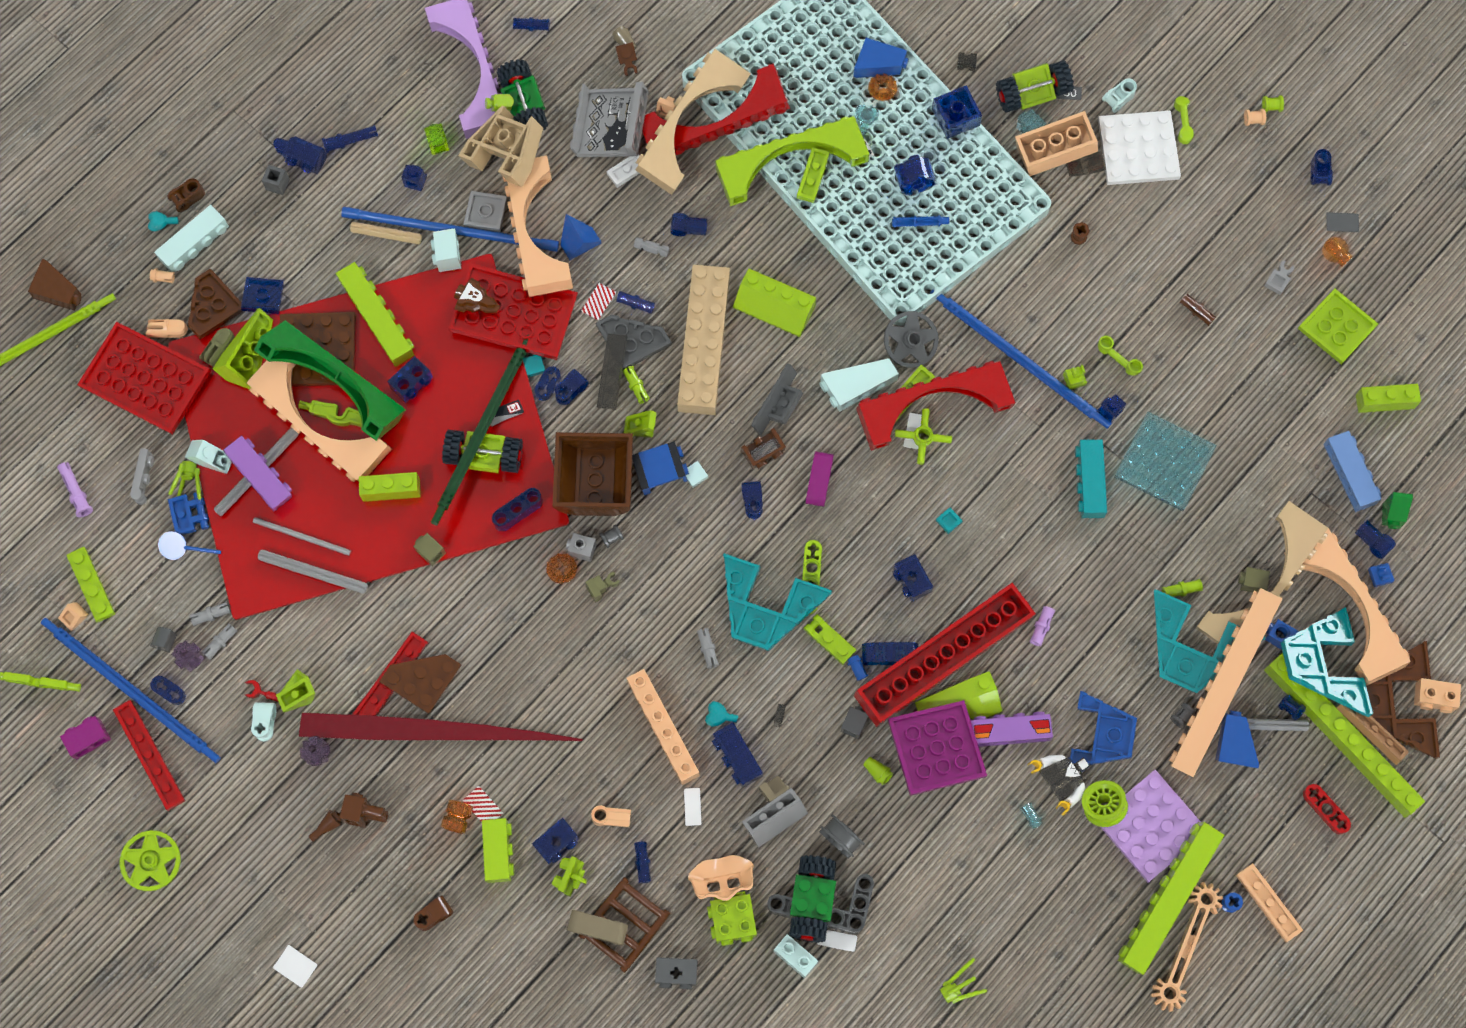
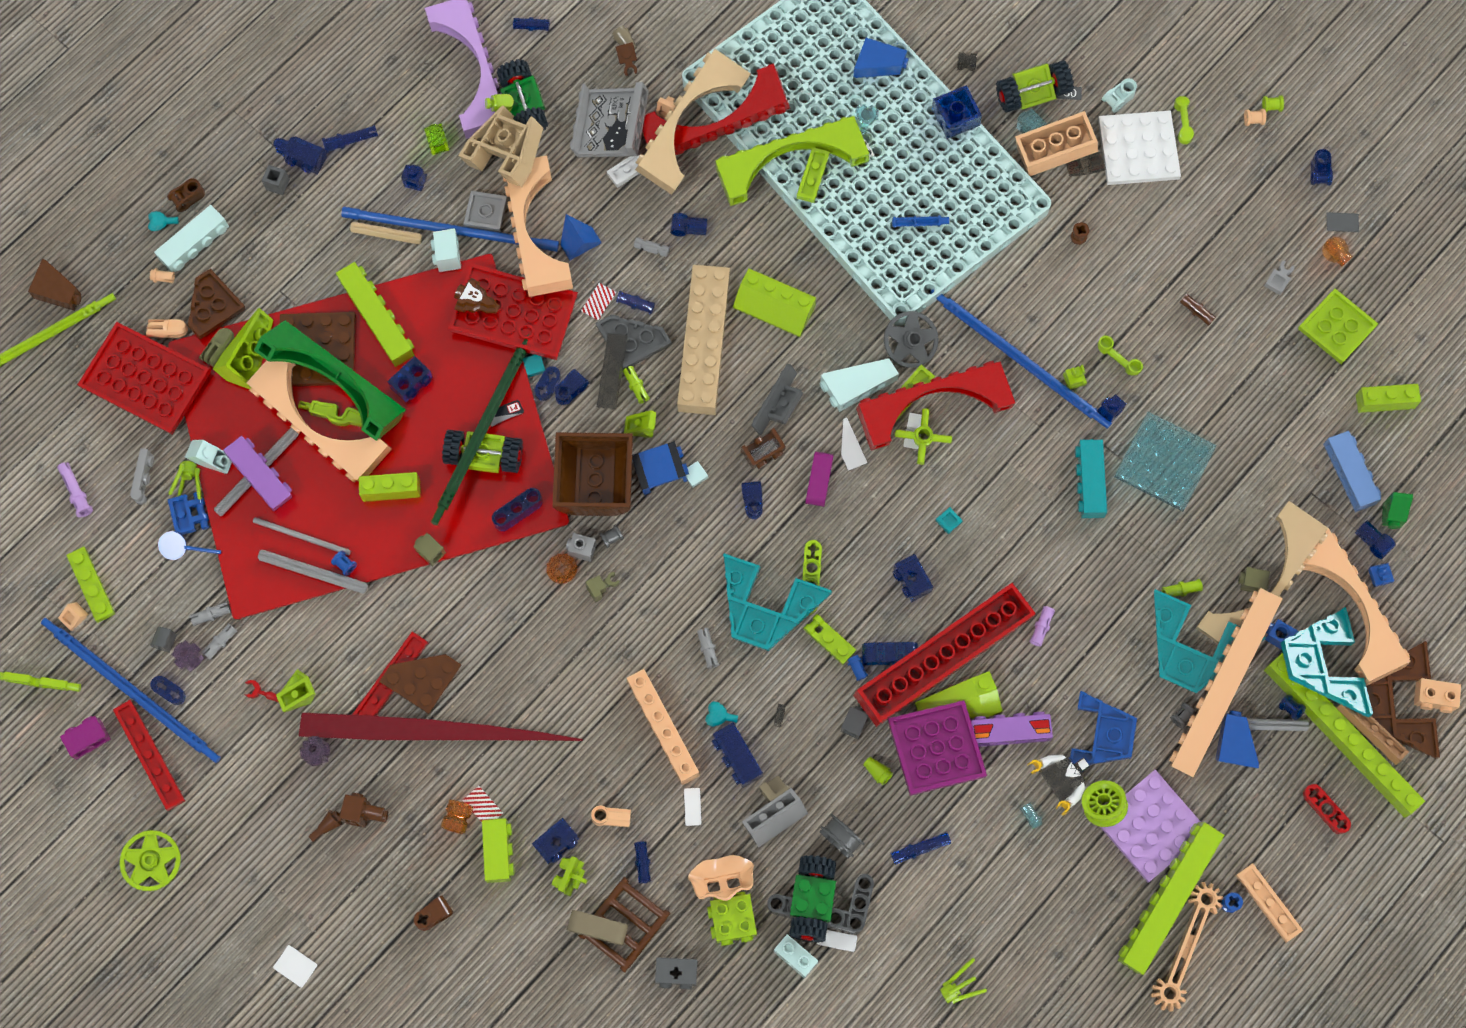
clear blue tile [241,277,284,314] -> none
light aqua piece [251,702,277,742] -> none
clear orange gear [868,73,897,101] -> none
clear blue brick [894,155,936,195] -> none
none -> blue bush [331,551,357,576]
none -> white sticker [841,418,867,471]
none -> clear blue pin [891,832,951,865]

